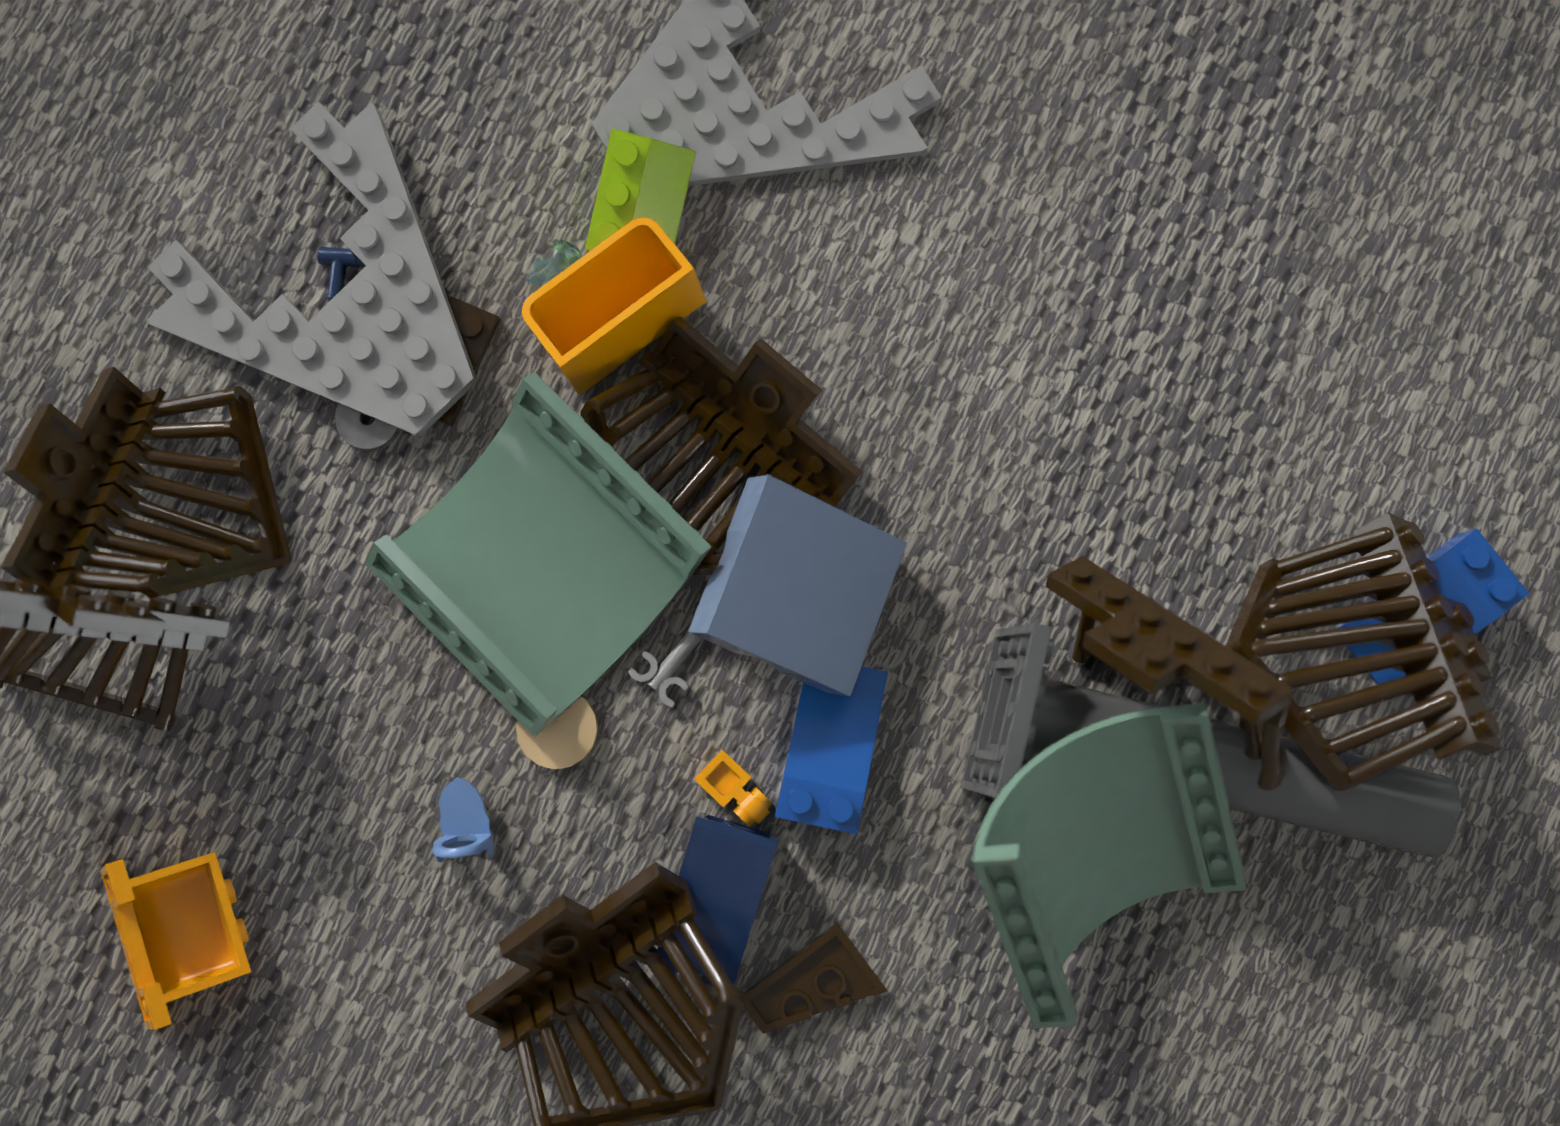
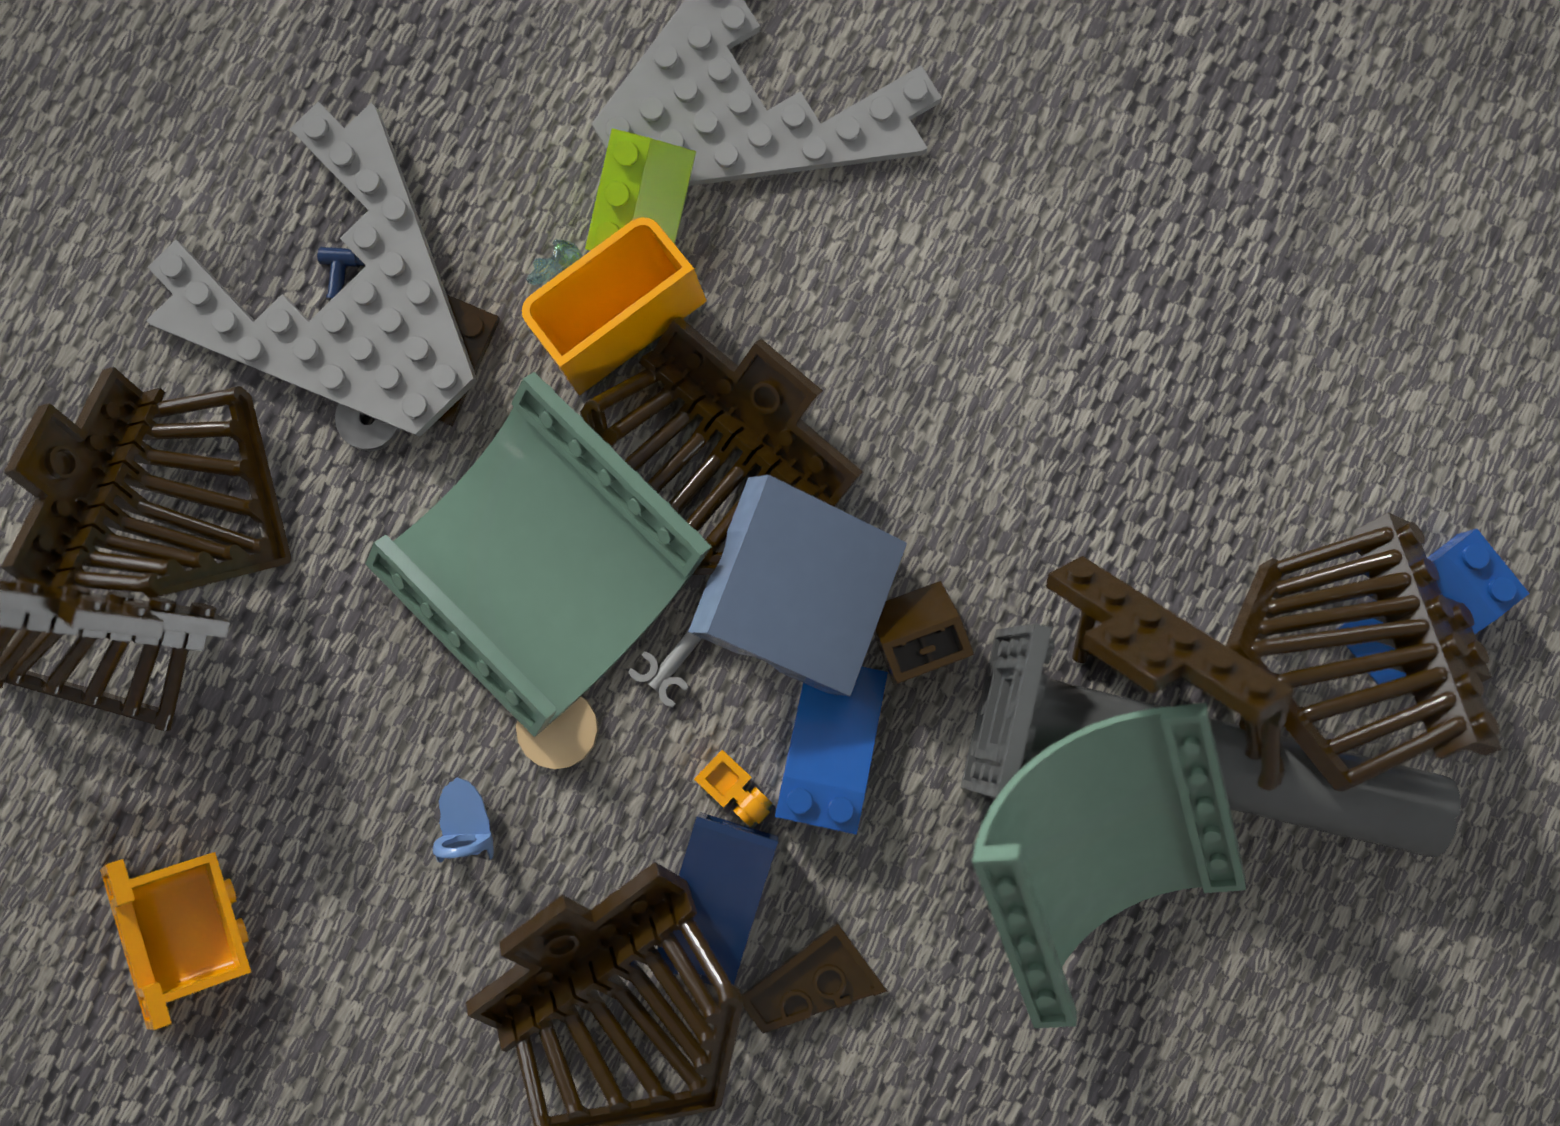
none -> dark brown slope [874,581,975,685]

